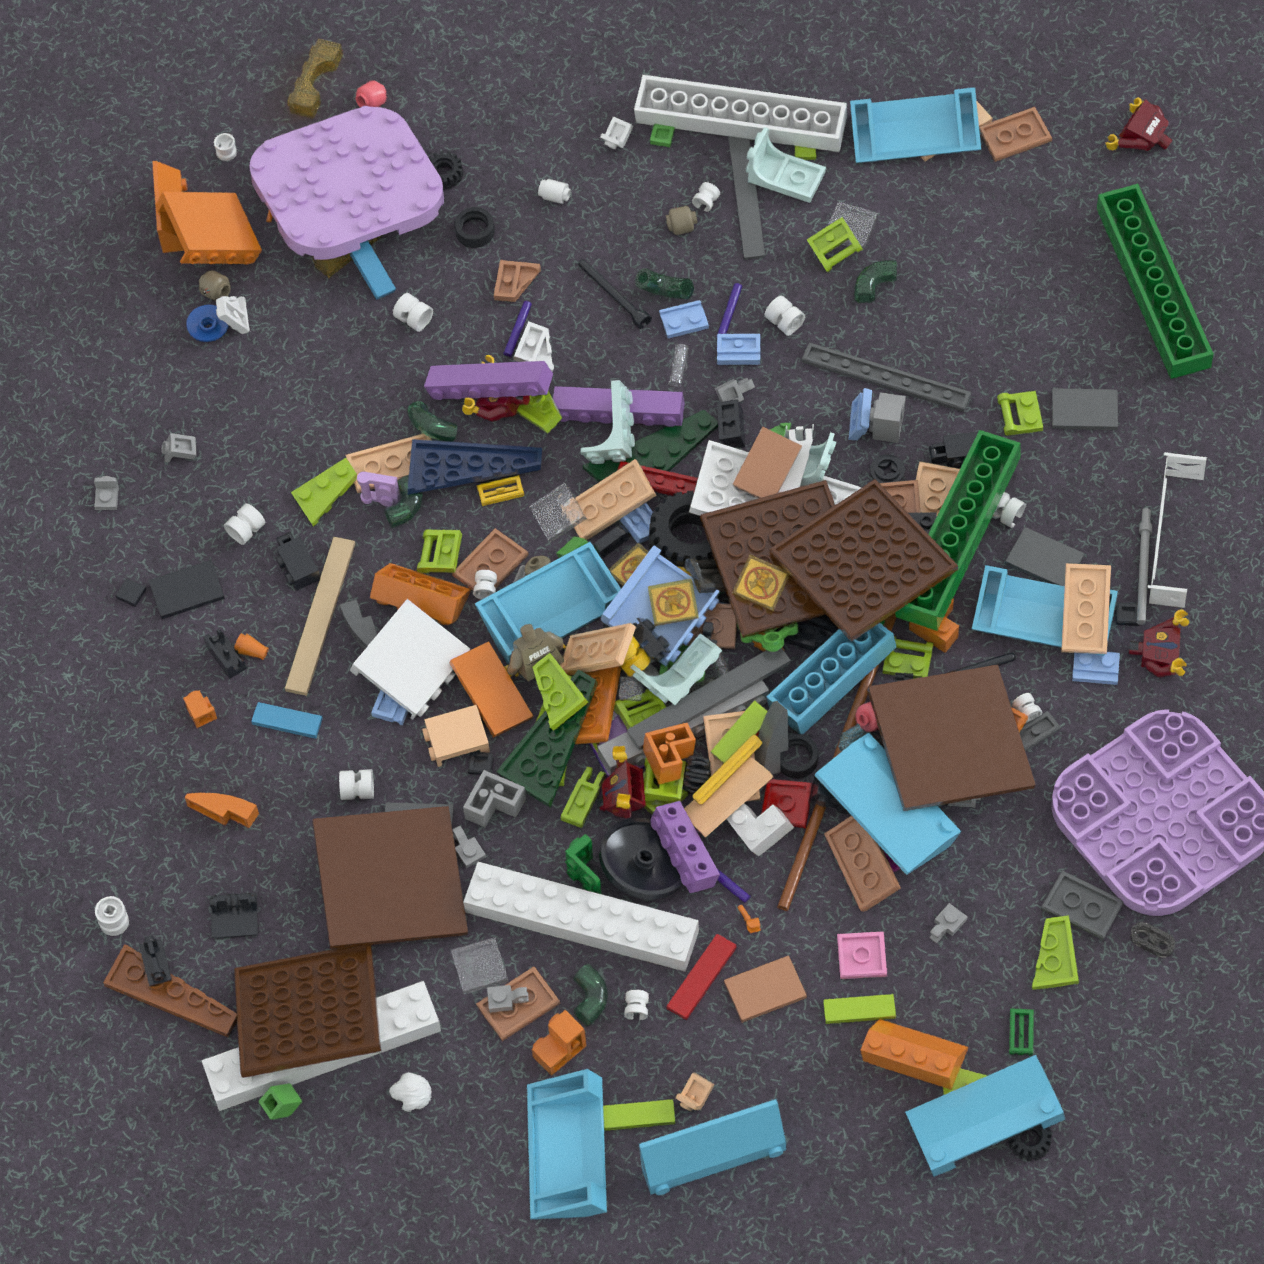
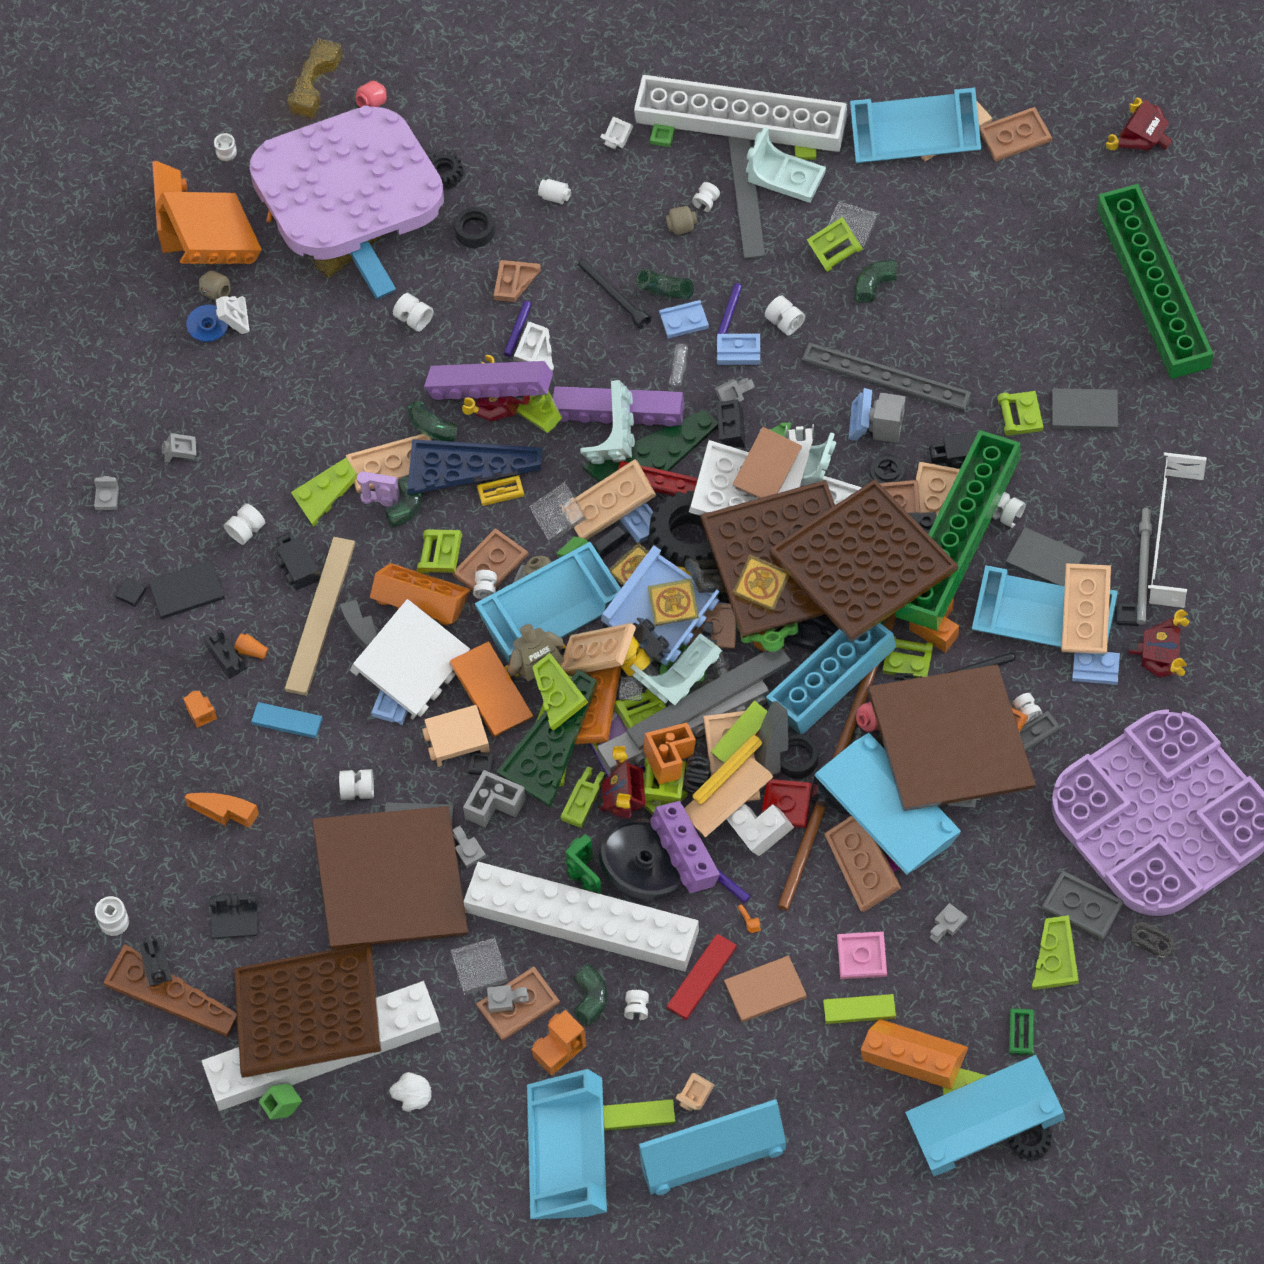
clear light blue arm [839,724,864,751] -> none

